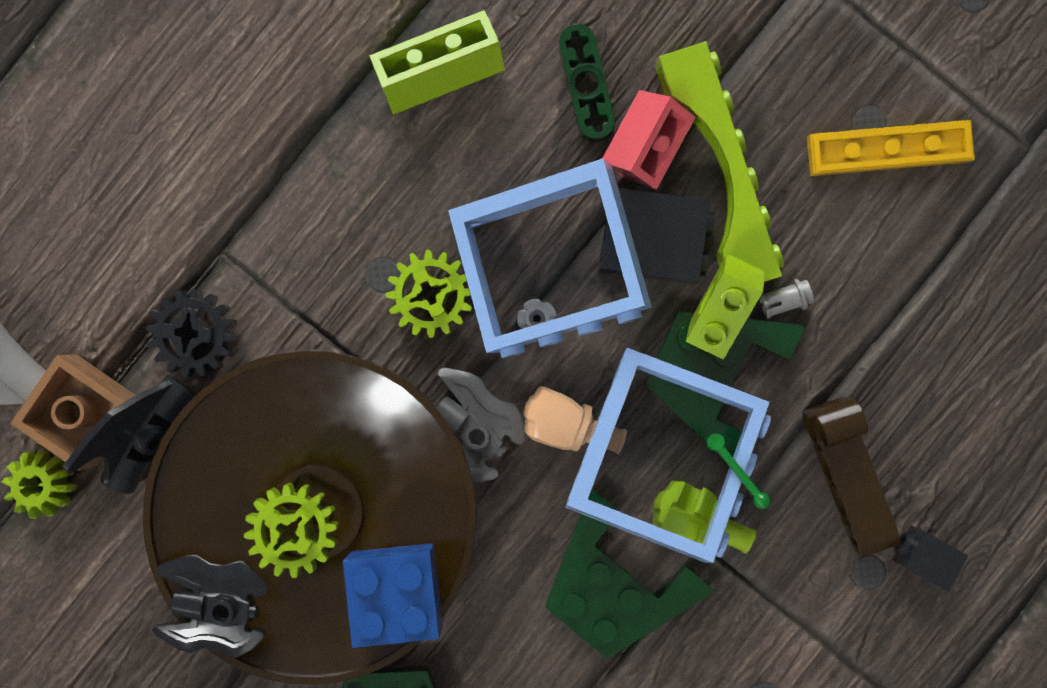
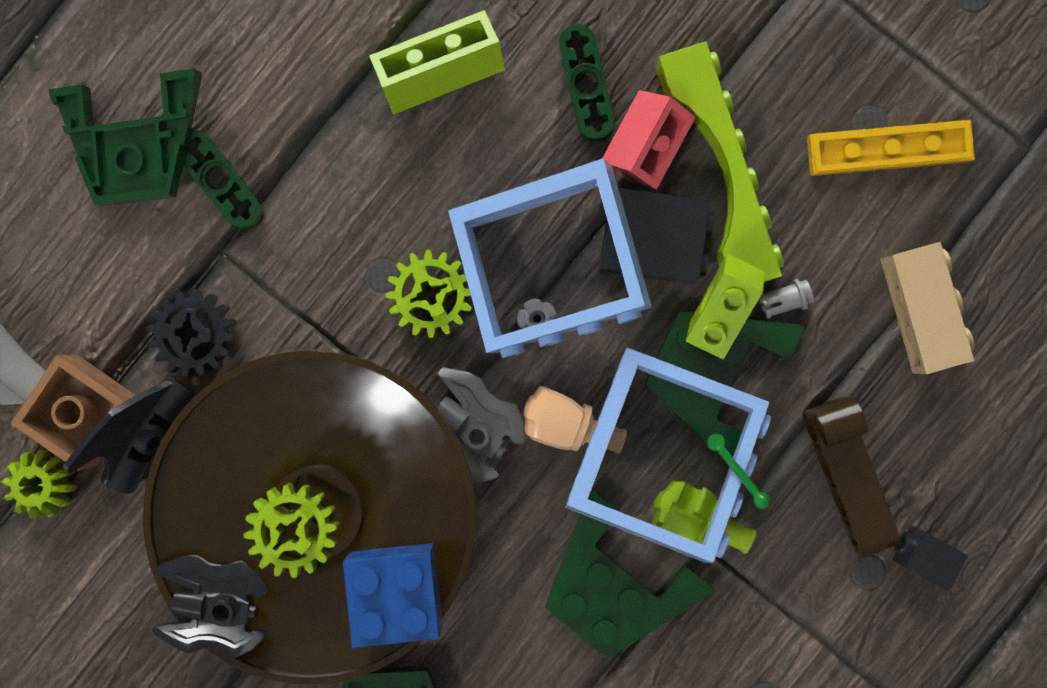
none -> dark green wing [49,68,202,206]
none -> dark green beam [183,128,264,229]
none -> tan brick [880,242,975,374]

